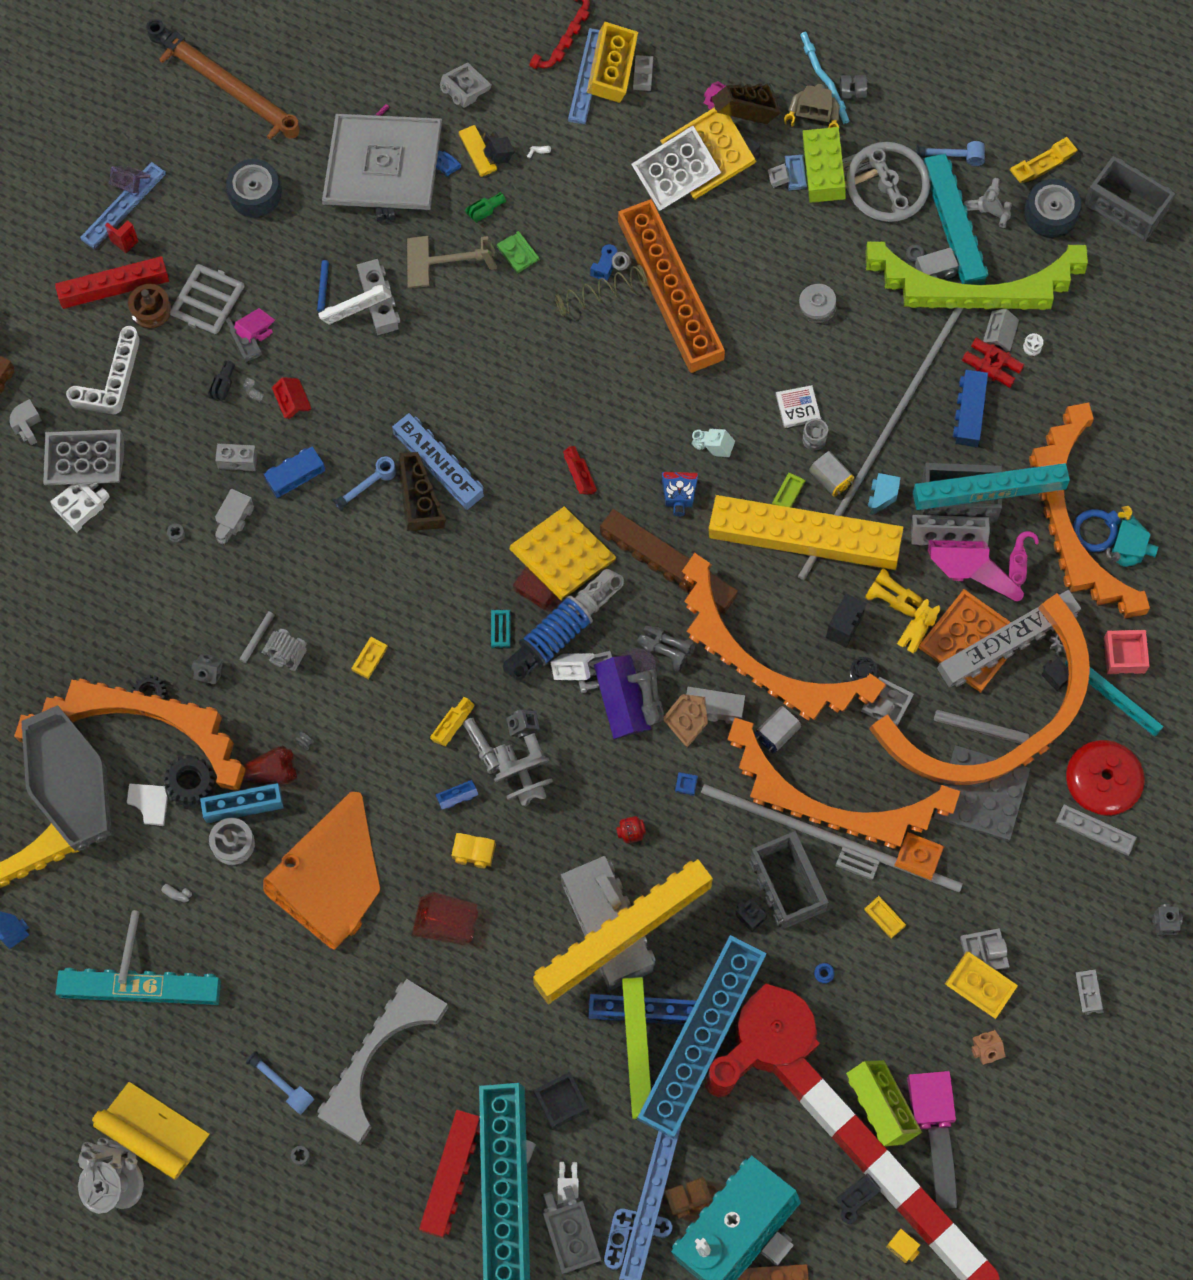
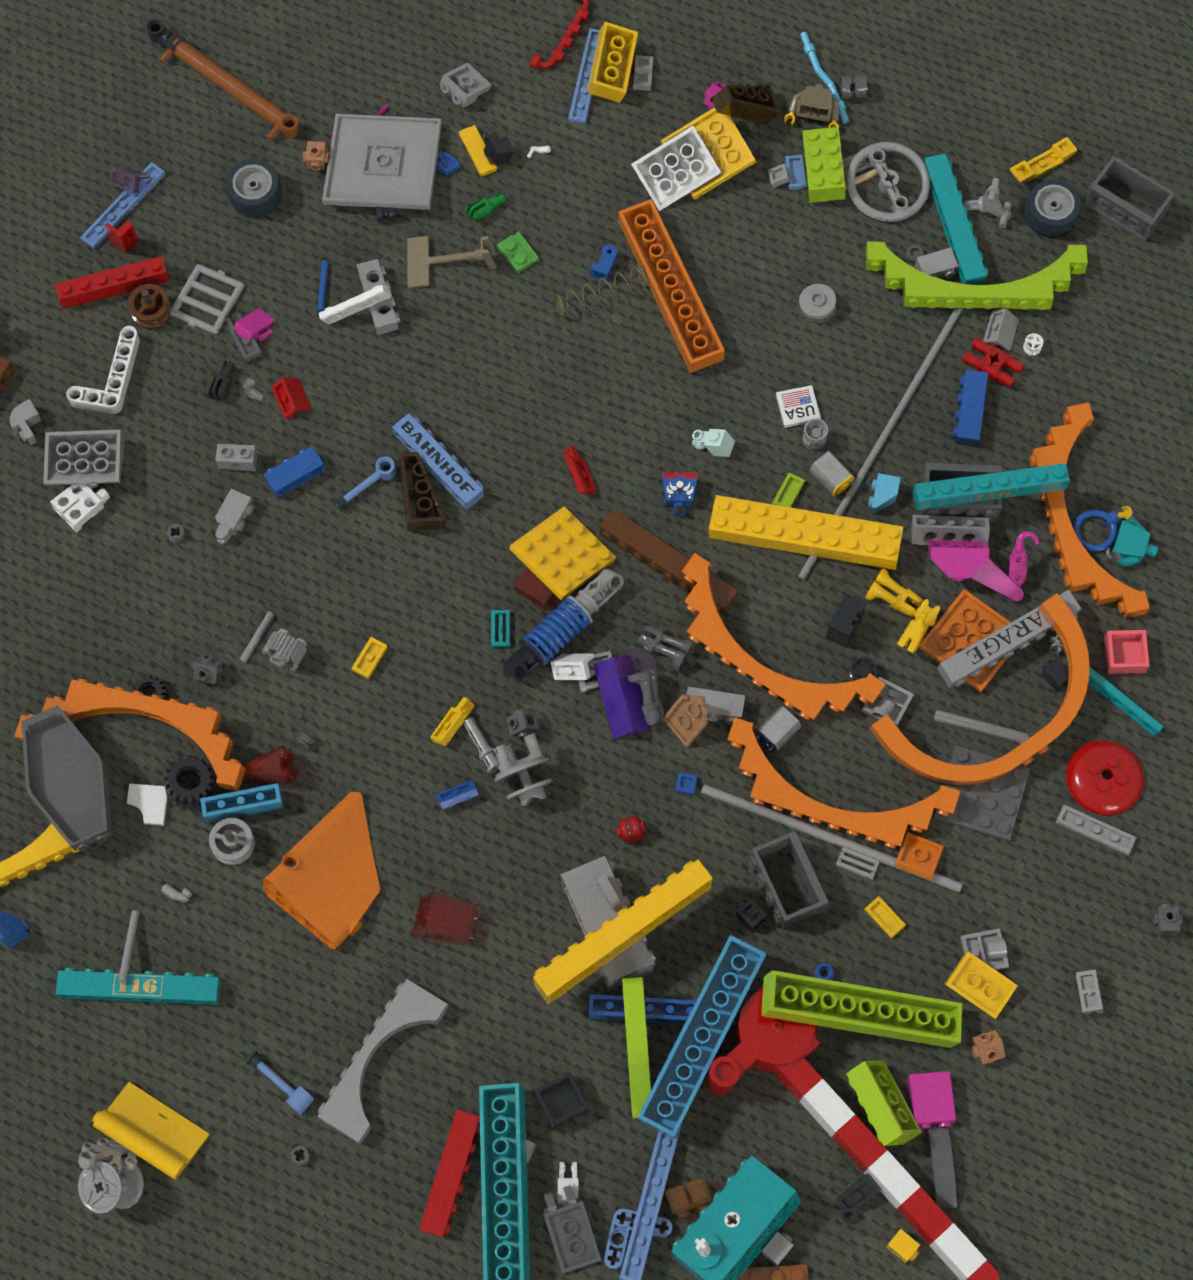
yellow brick [451,833,496,869] -> none
light grey cone [612,252,631,270] -> none
medium blue piece [916,141,985,166] -> none
none -> nougat brick [303,141,329,171]
none -> lime brick [762,970,962,1048]

